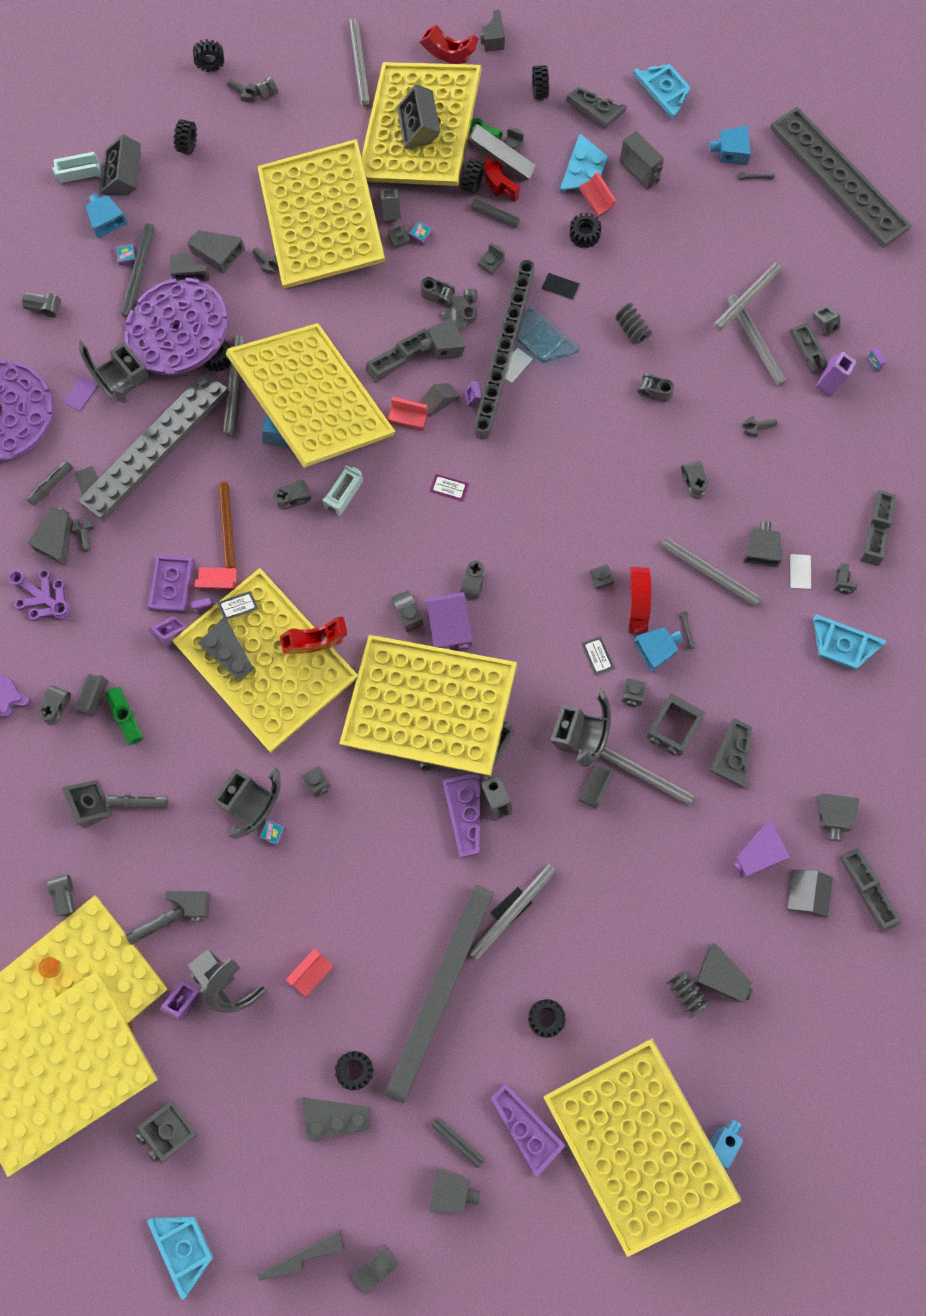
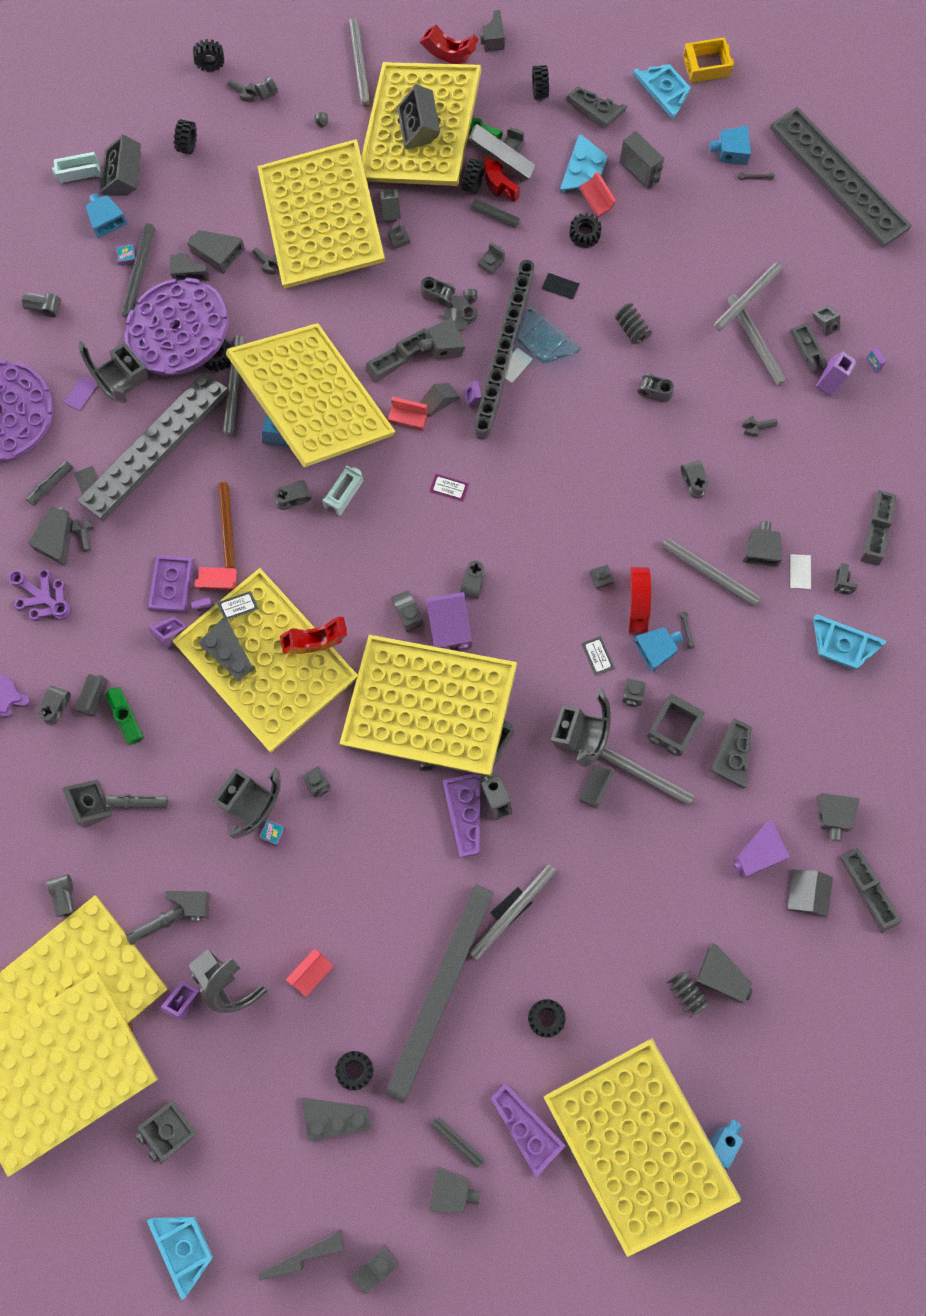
clear orange tile [38,957,61,978] -> none
tile [409,221,433,245] -> none
none -> dark grey hinge [314,112,328,128]
none -> yellow window [683,37,734,83]

